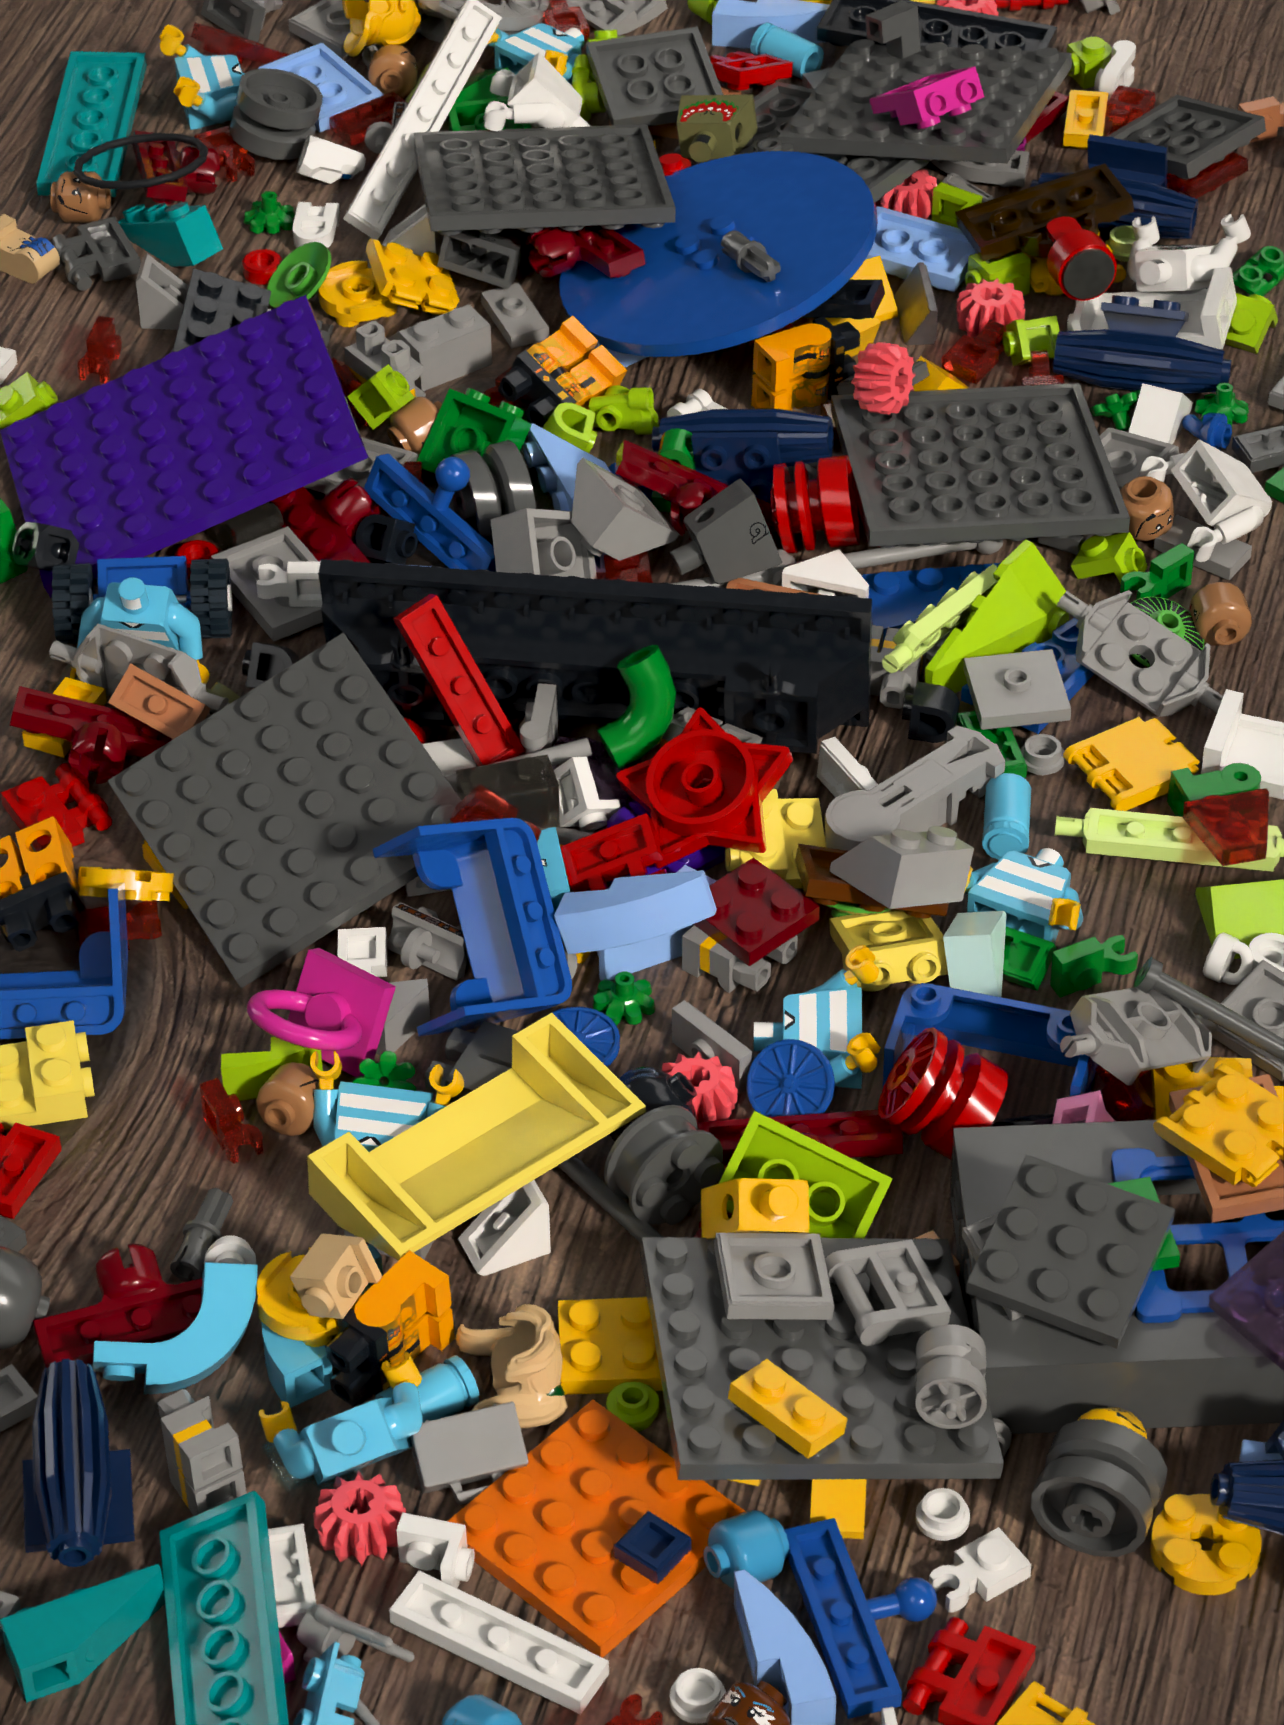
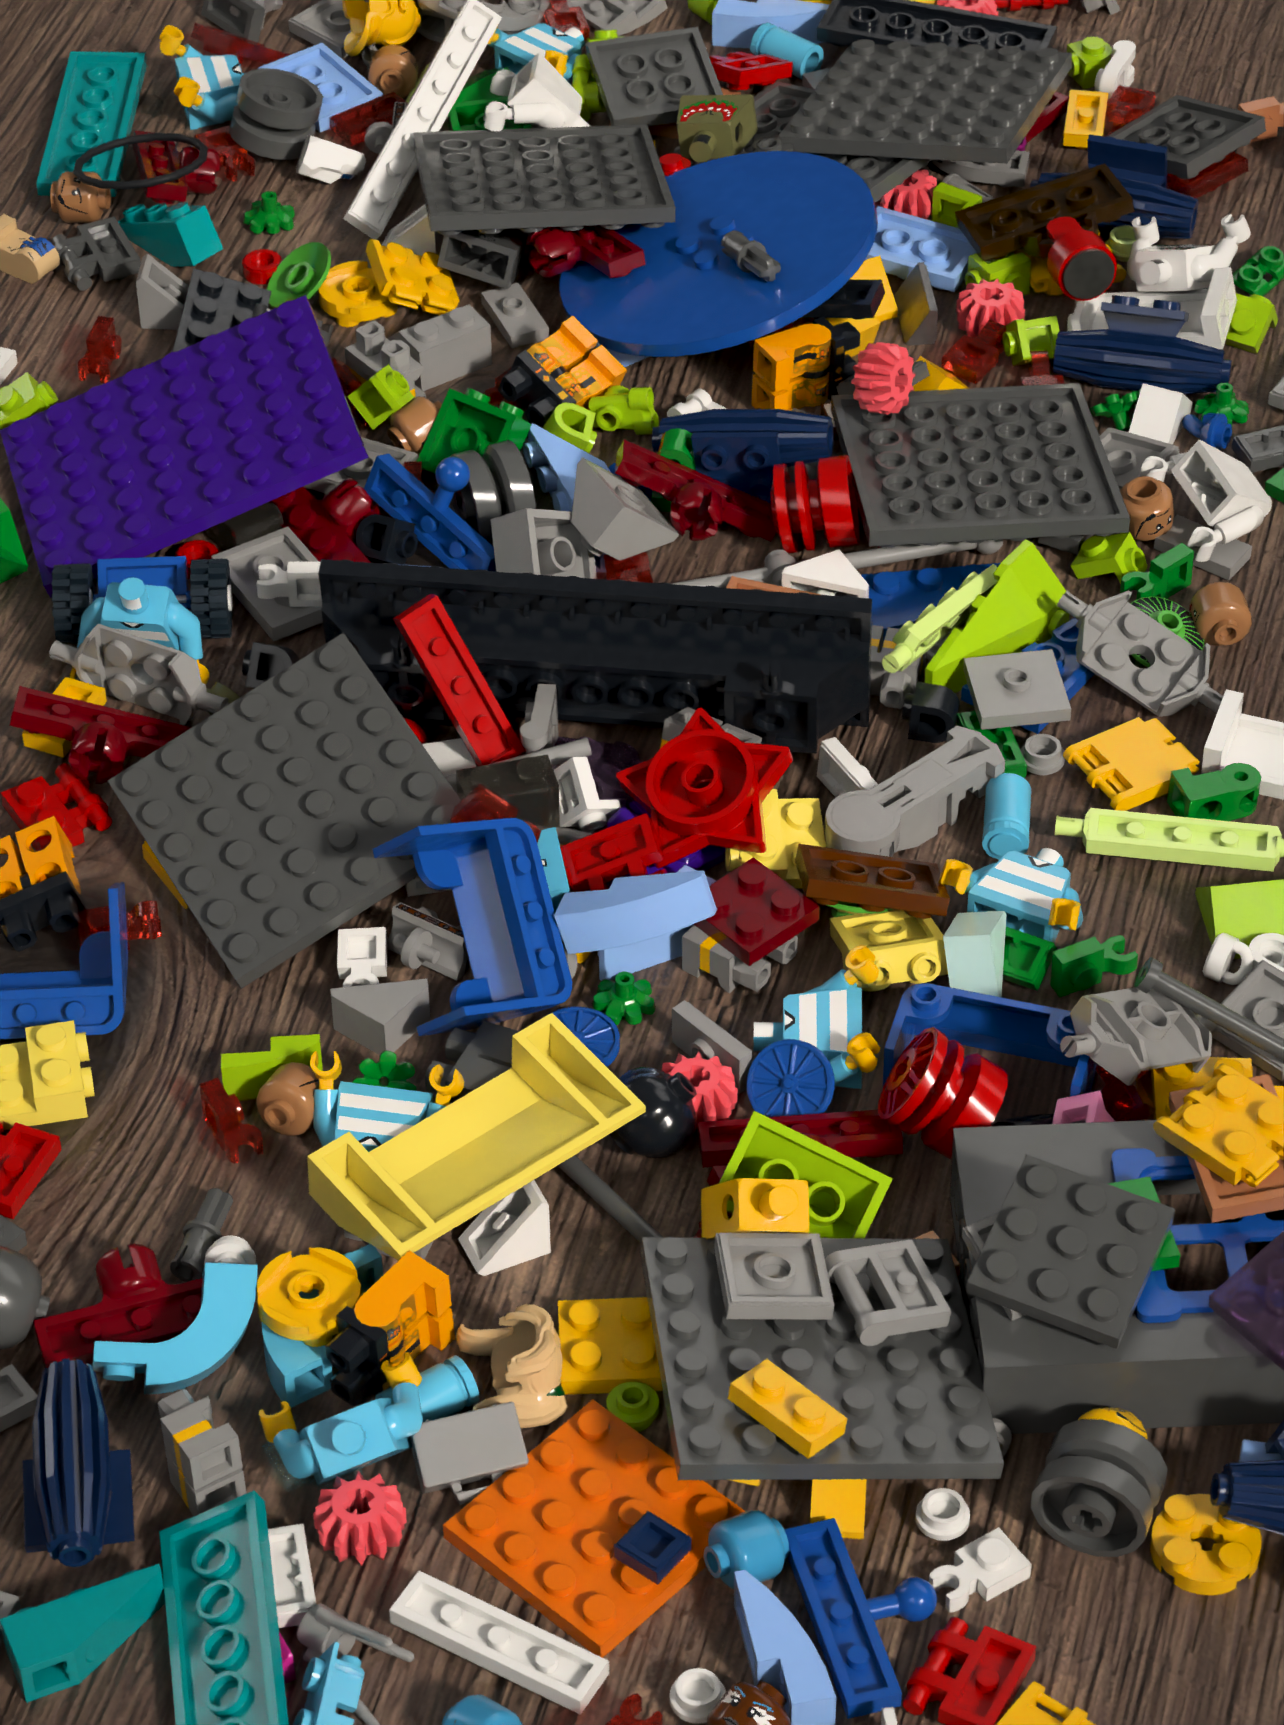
black rock [12,522,79,572] -> none
yellow plate [78,866,174,901] -> none
nougat plate [108,663,211,740] -> none
dark pink tile [247,948,396,1077] -> none
tan brick [290,1233,382,1319] -> none
white plate [293,202,340,248] -> none
white bracket [396,1513,475,1589] -> none
green cylinder [597,645,676,770] -> none
dark grey wheel [604,1105,725,1225] -> none
dark grey torso [670,479,782,584] -> none
light grey slope [829,826,974,909] -> none
dark grey piece [865,0,921,59] -> none
dark pink plate [869,66,985,129] -> none
light grey wheel [915,1324,987,1429] -> none
clear red wing [1183,788,1269,866] -> none

